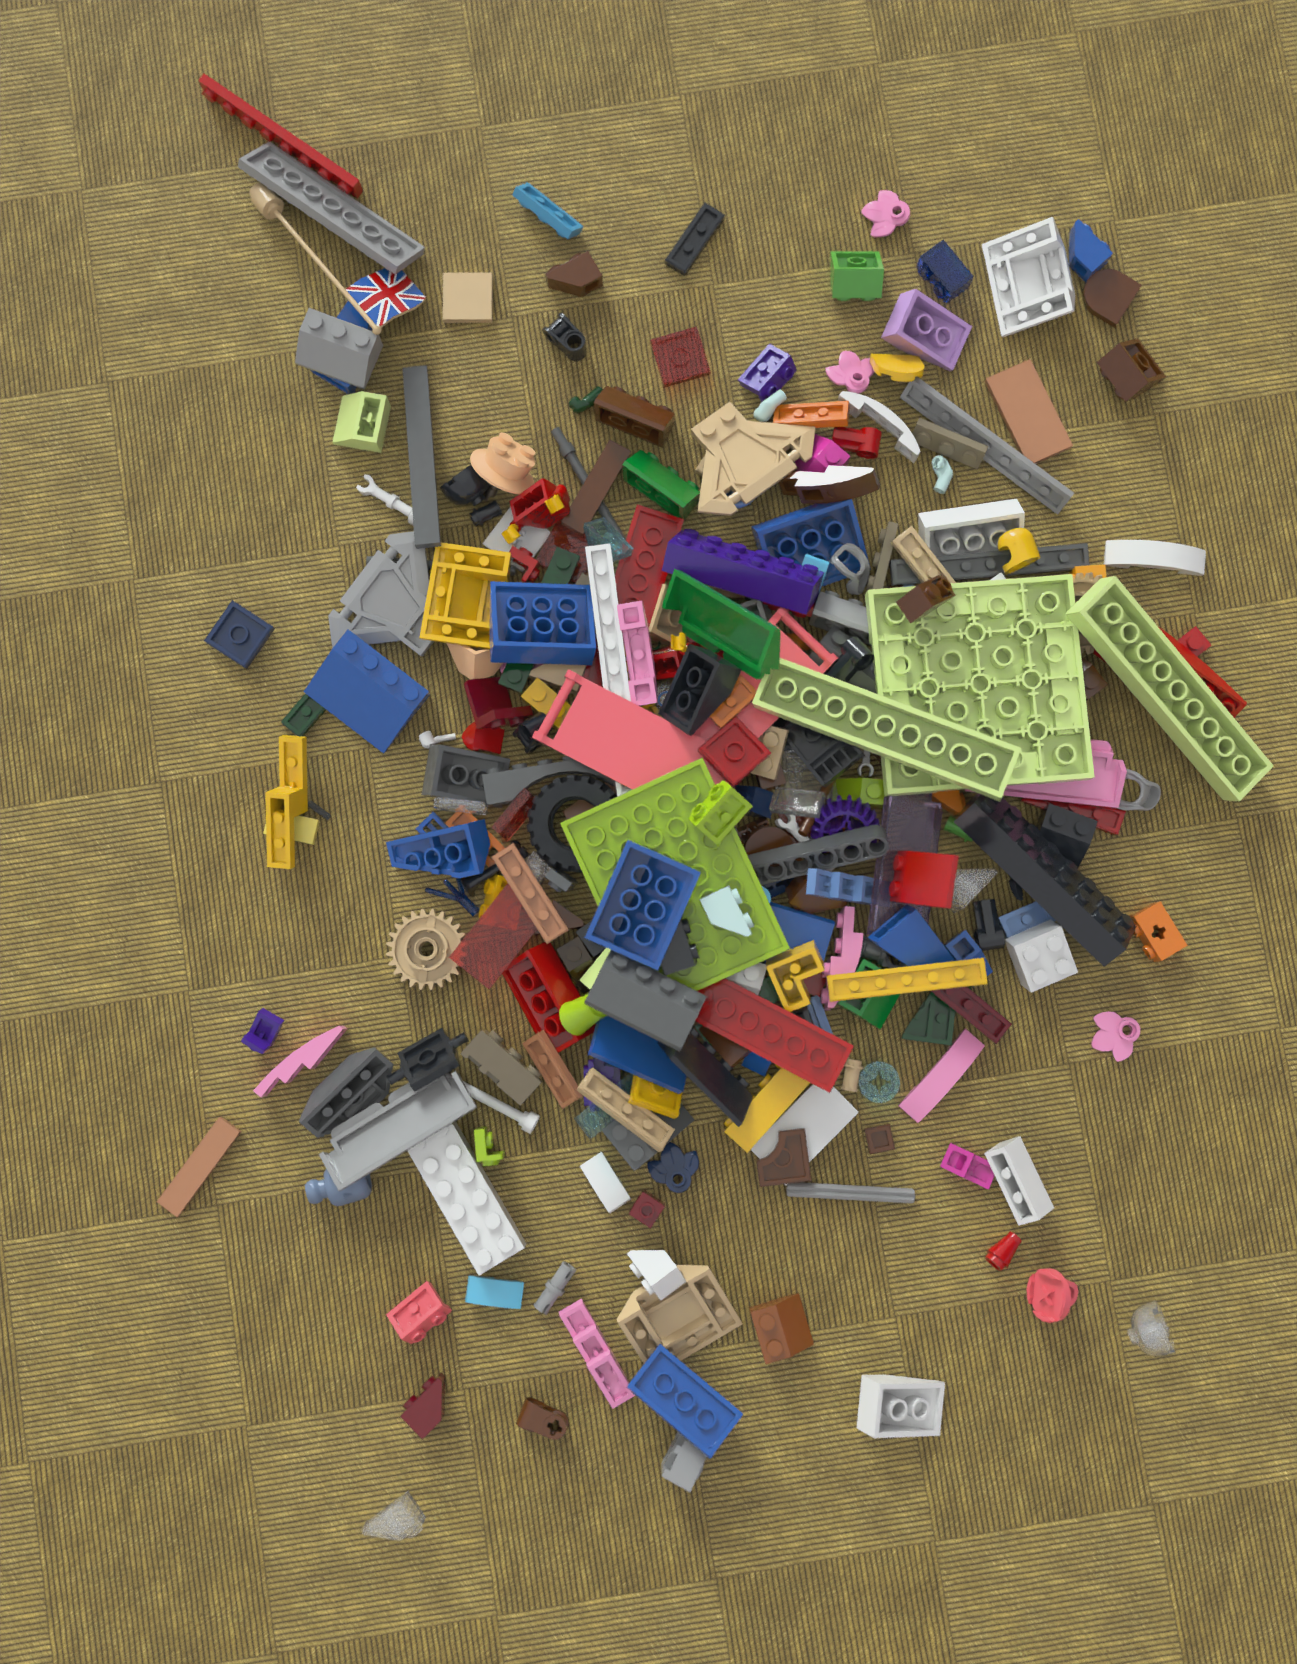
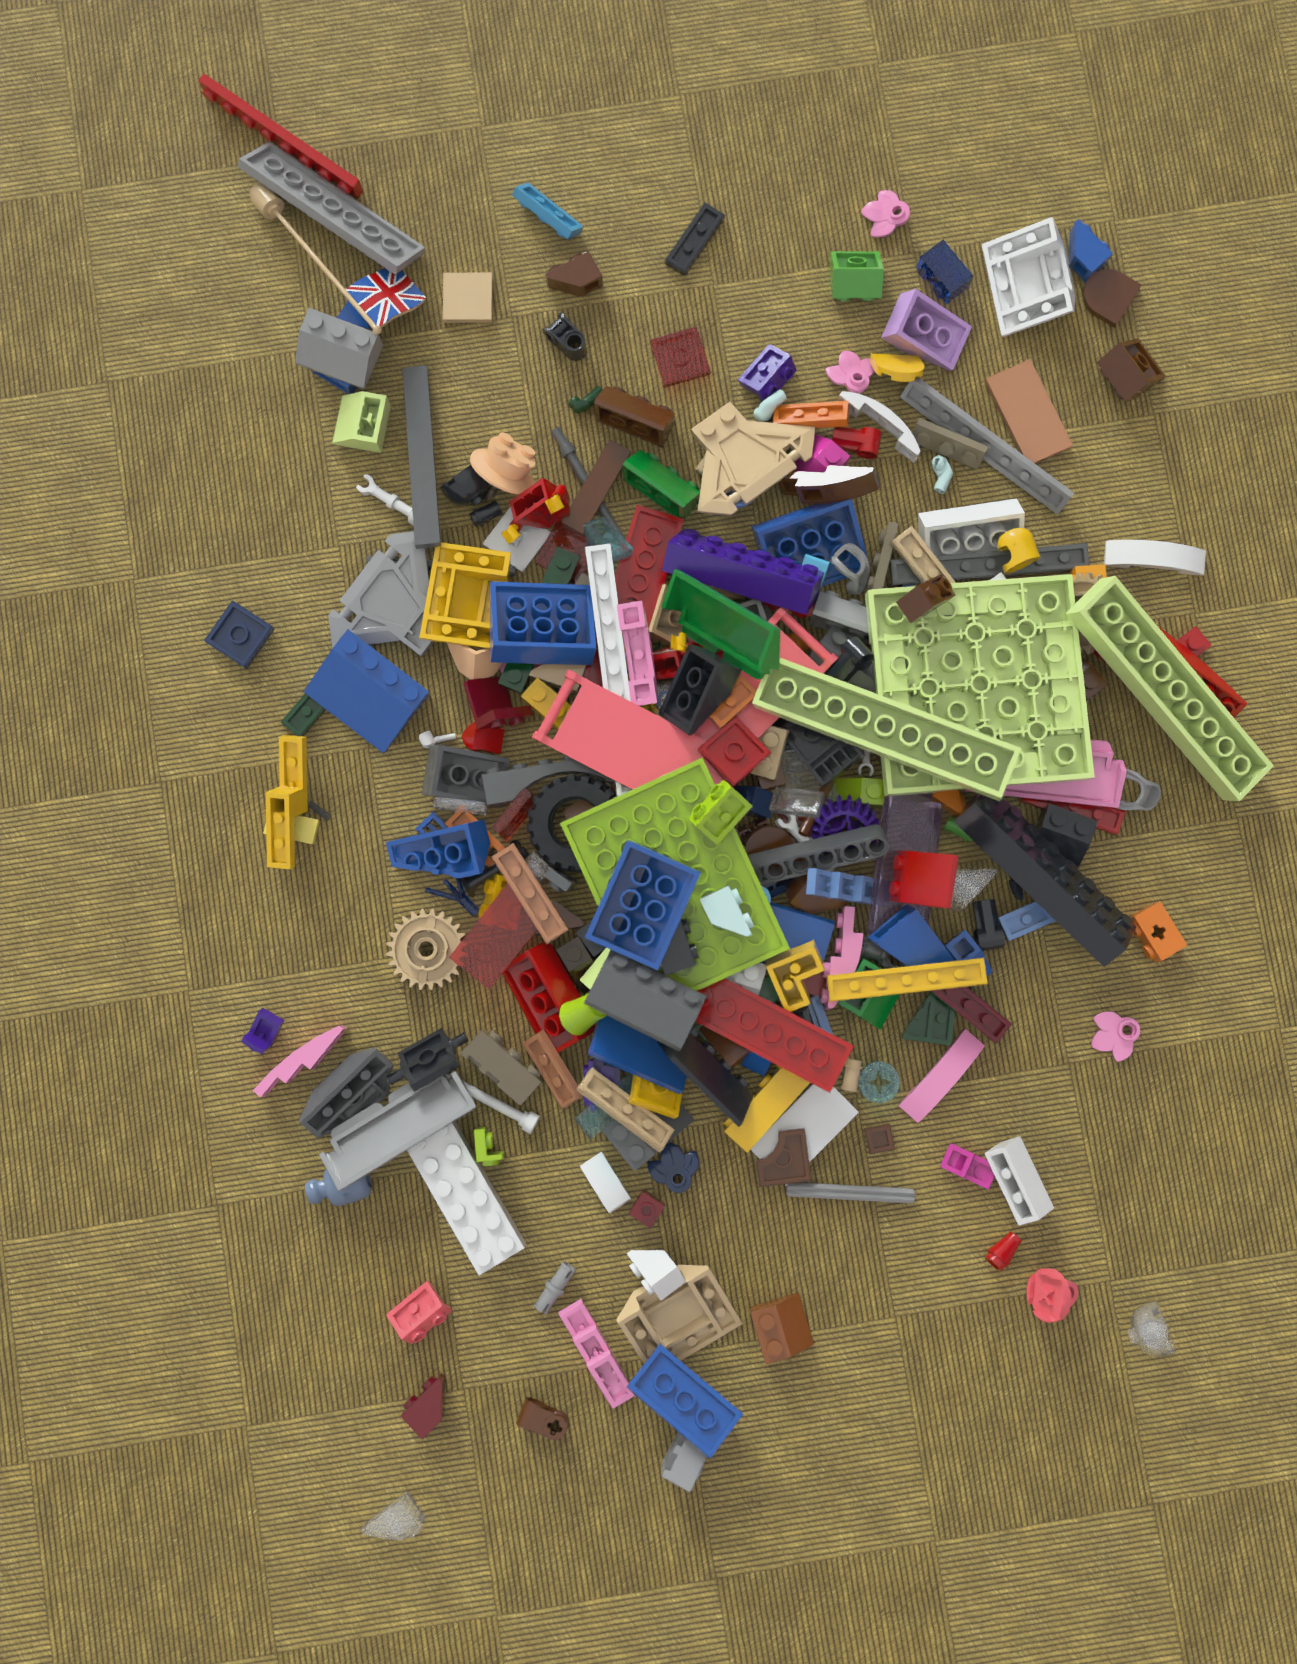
nougat tile [157,1116,242,1217] -> none
medium azure slope [465,1275,524,1309] -> none
red bracket [509,546,541,583] -> none
black piece [512,712,552,755] -> none
white slope [857,1375,945,1438] -> none
white brick [1005,919,1078,993] -> none

